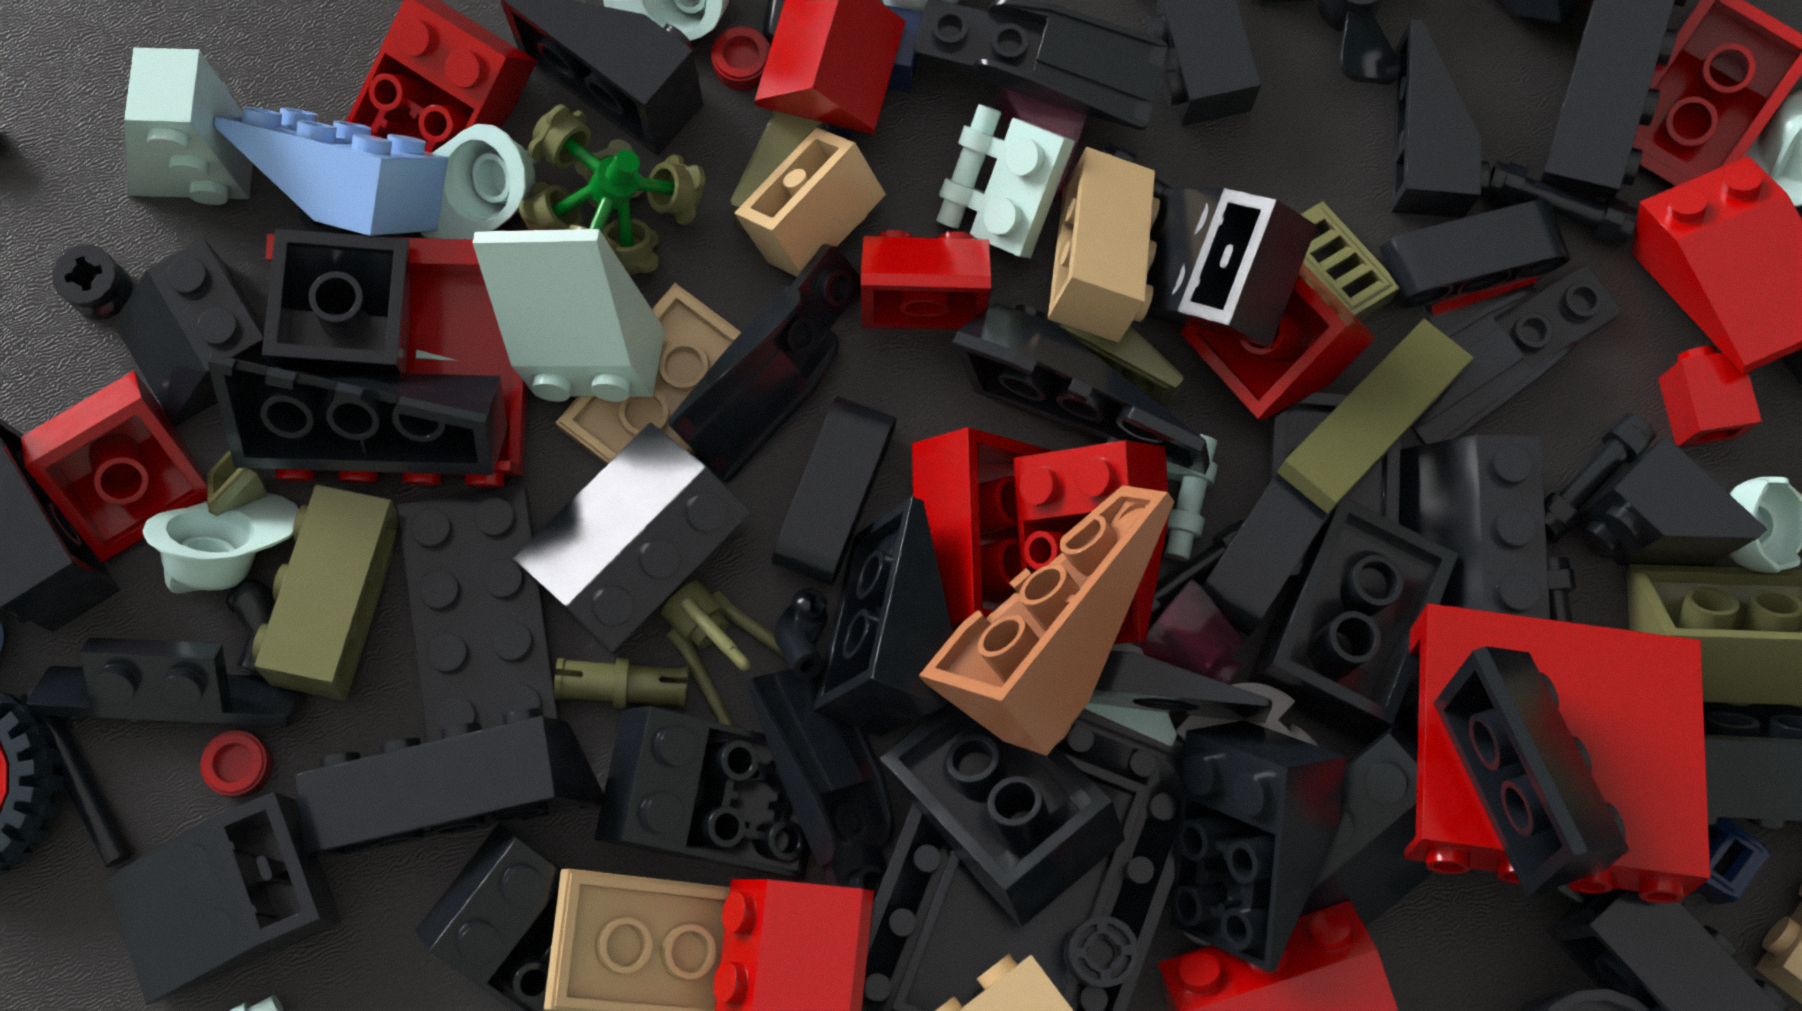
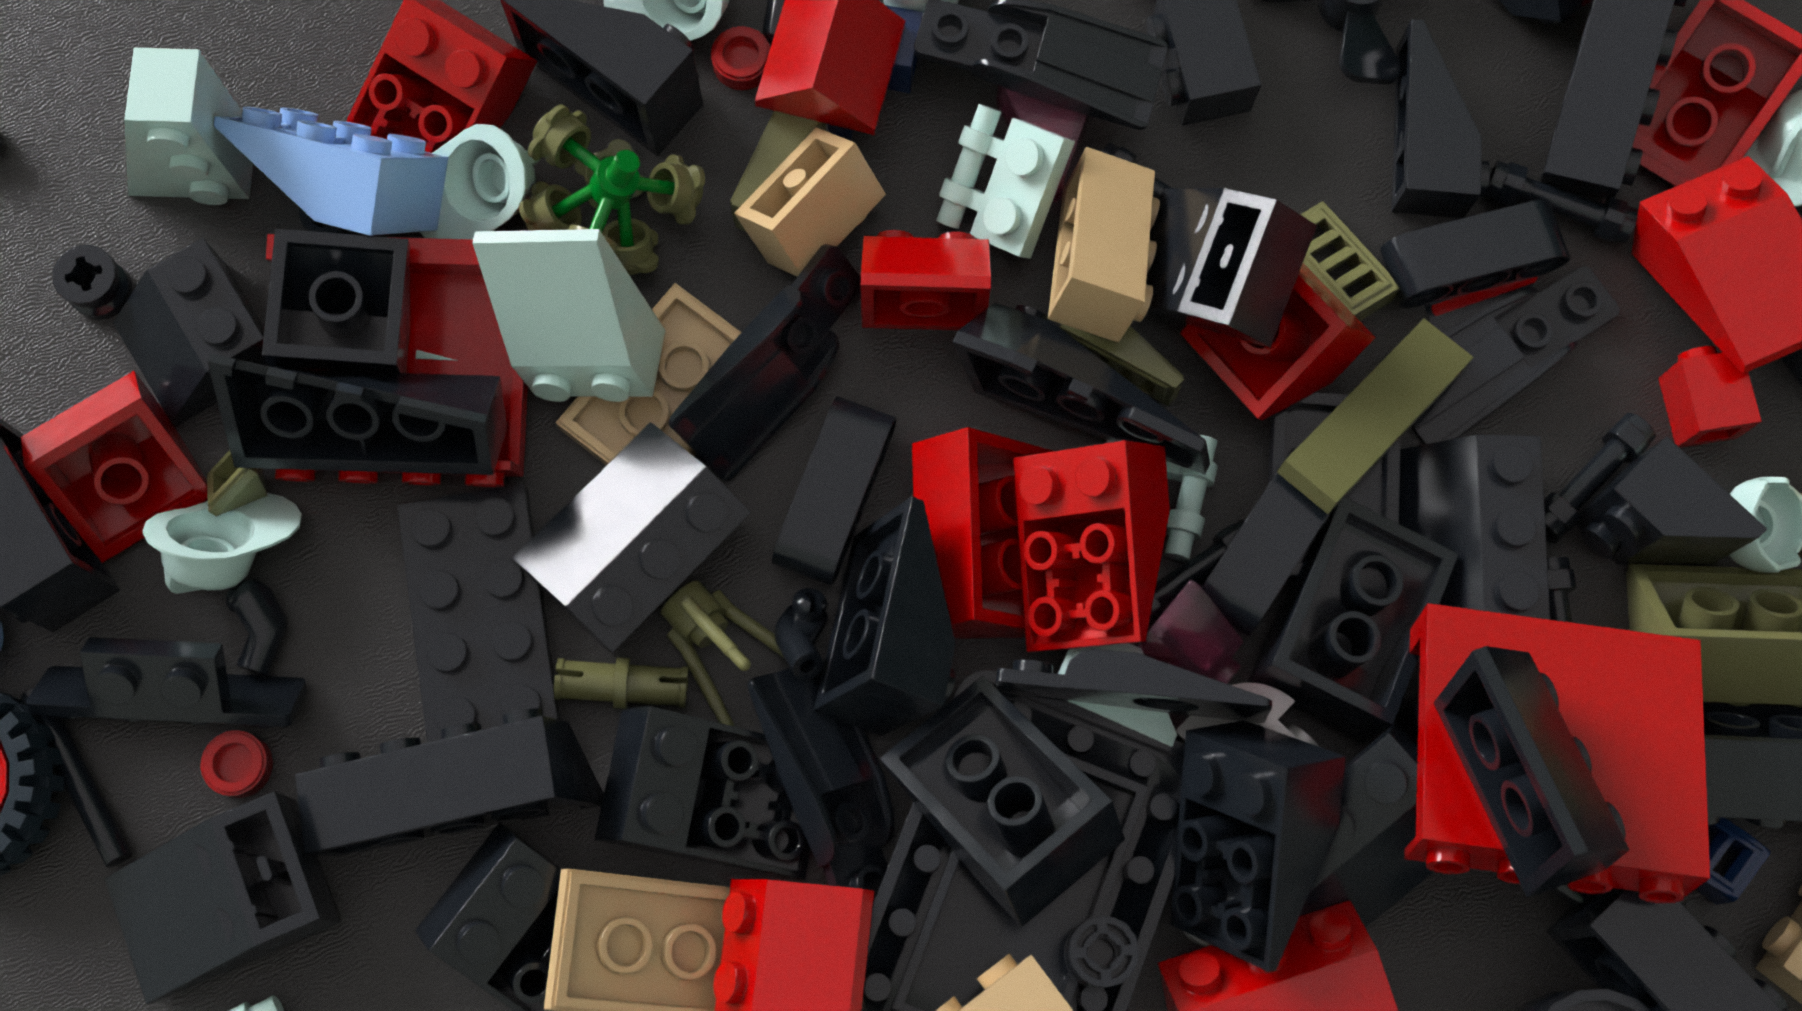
olive brick [252,484,400,701] -> none
nougat wedge [919,485,1174,756] -> none

